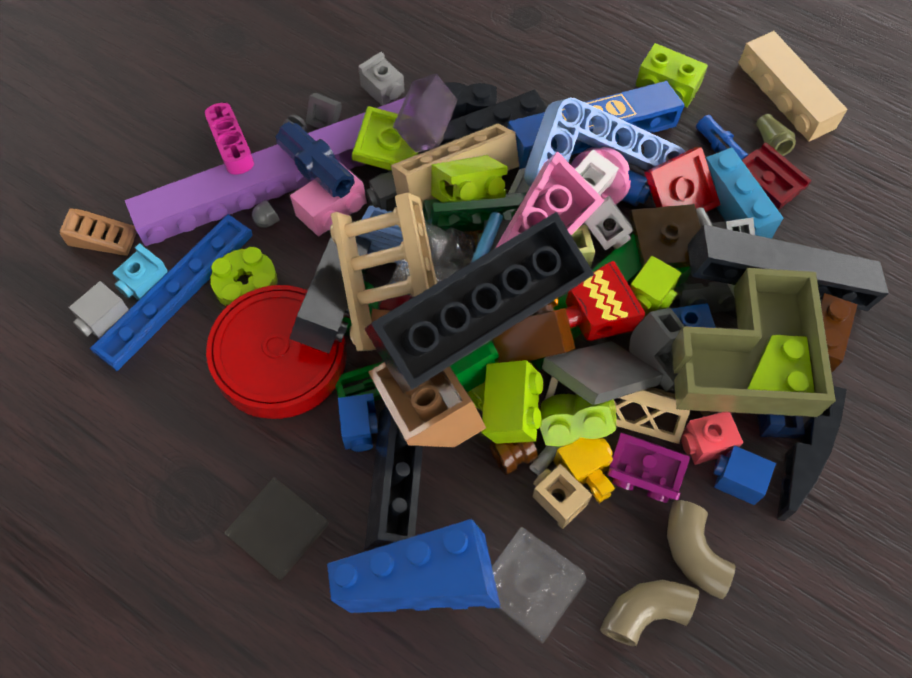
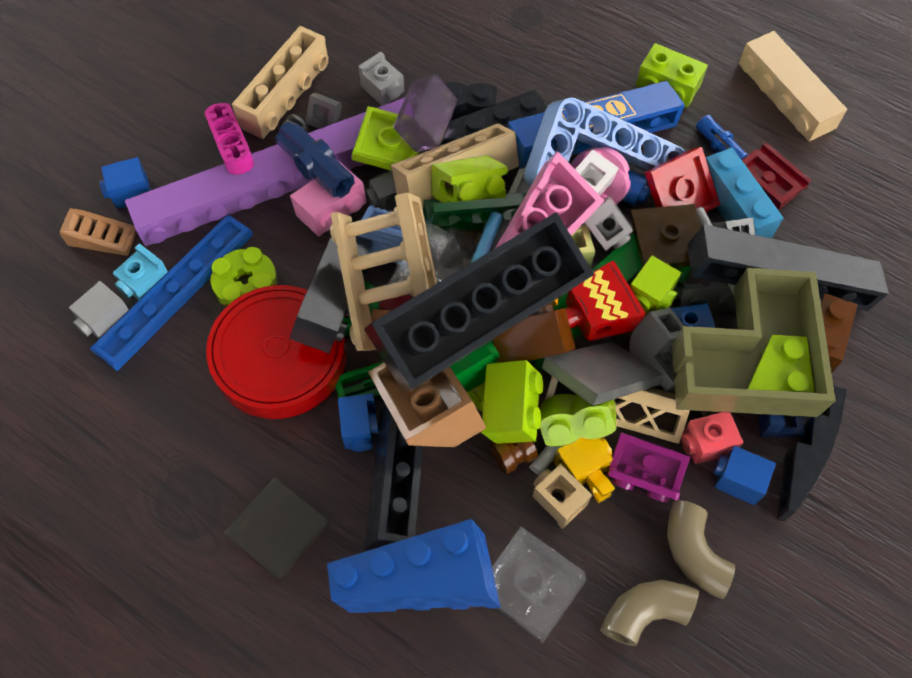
dark grey hinge [252,200,279,228] -> none
olive cone [756,114,796,156] -> none
none -> blue brick [99,157,151,209]
none -> tan brick [232,26,328,139]

